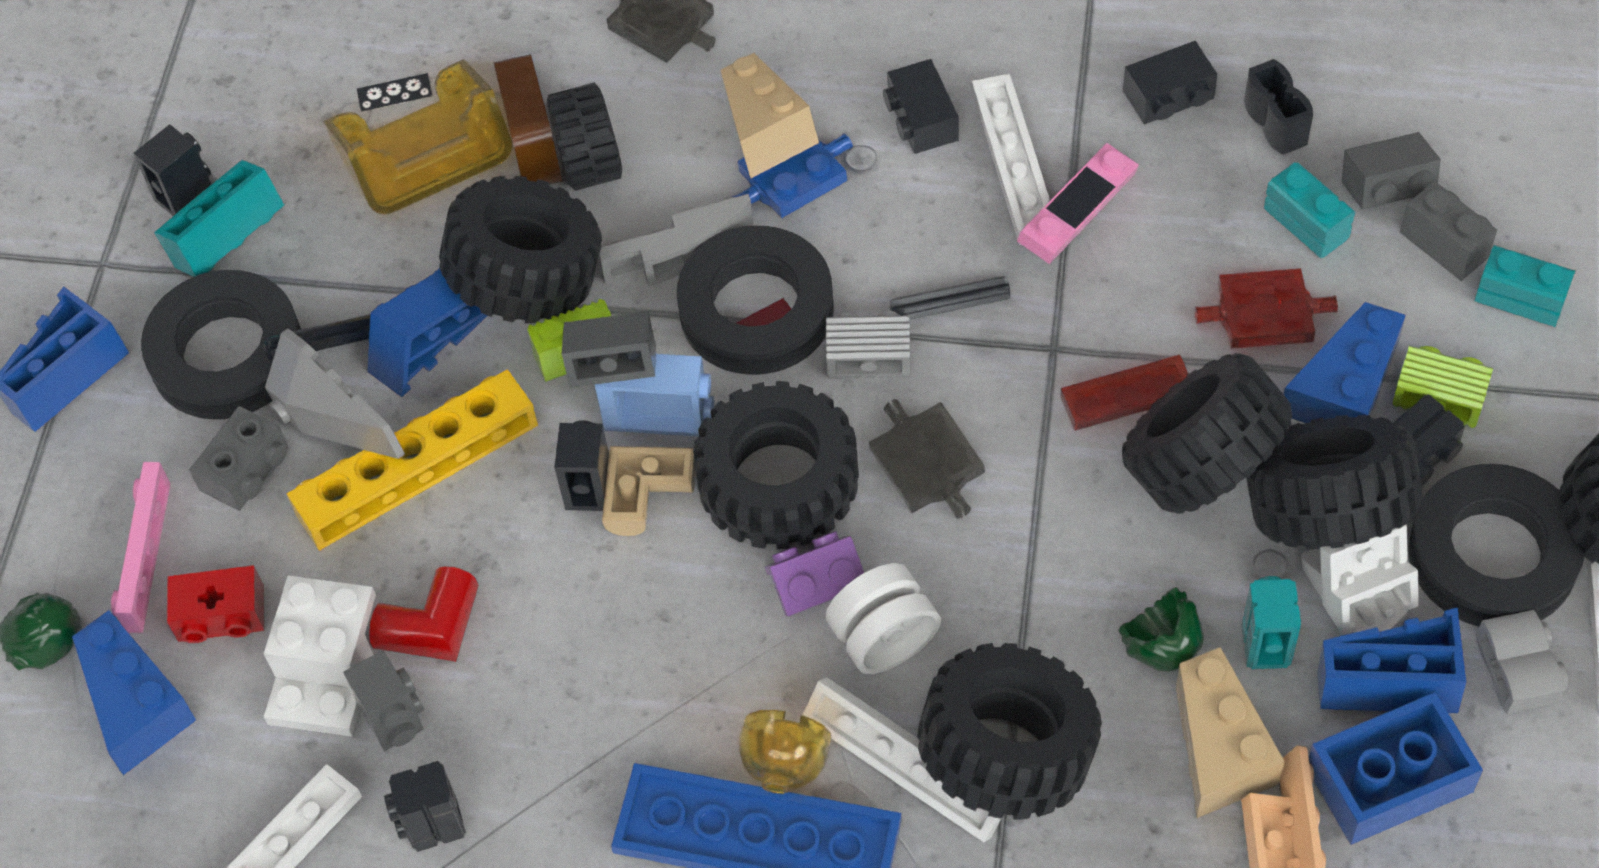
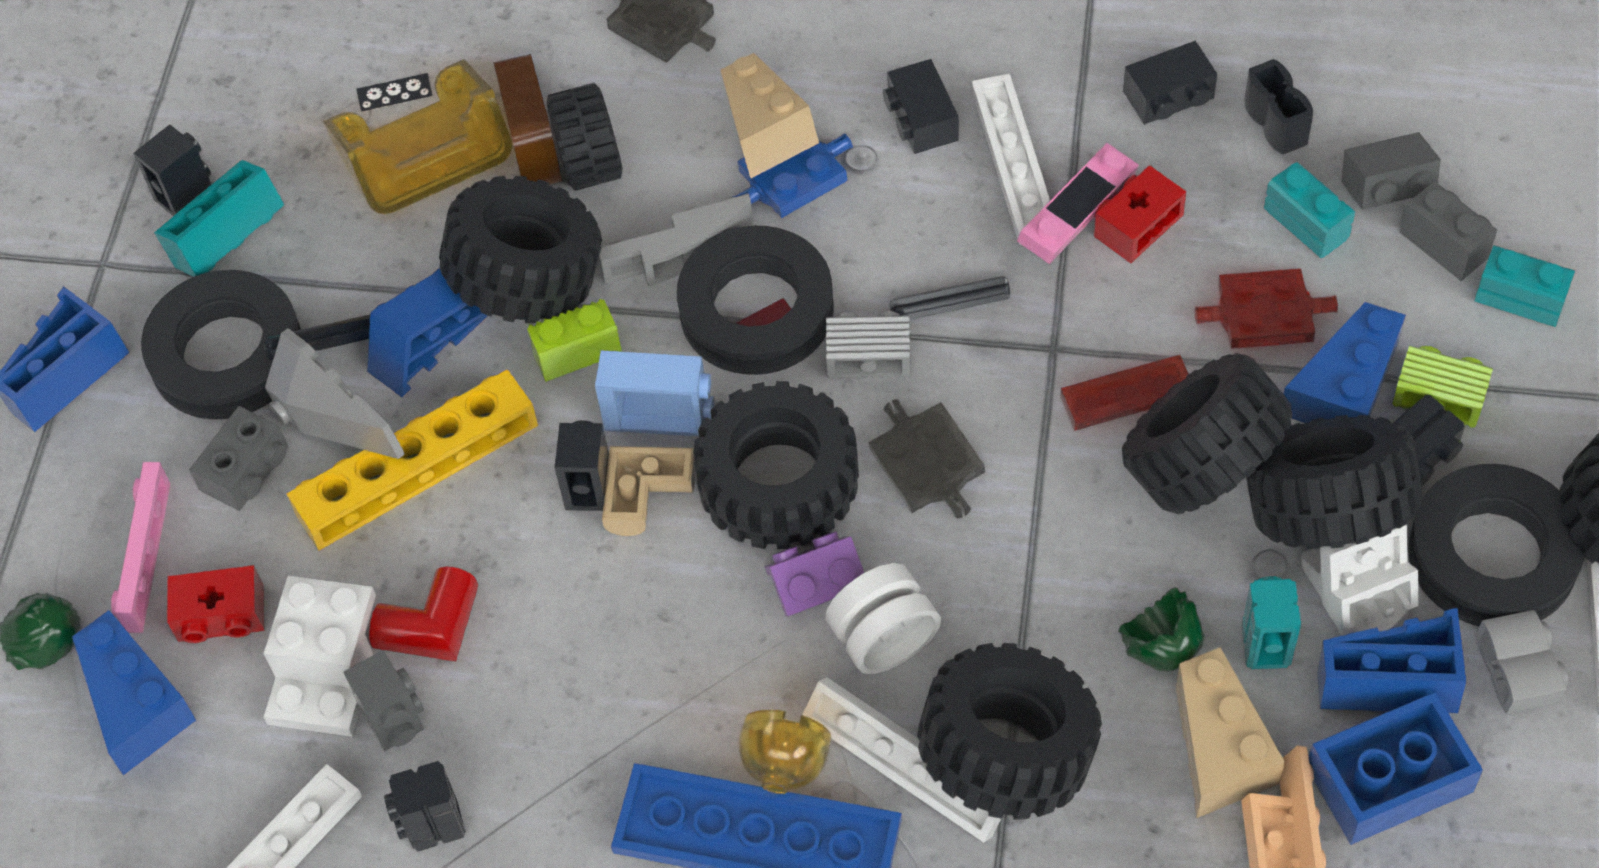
dark grey brick [561,311,656,388] -> none
none -> red brick [1094,165,1187,264]

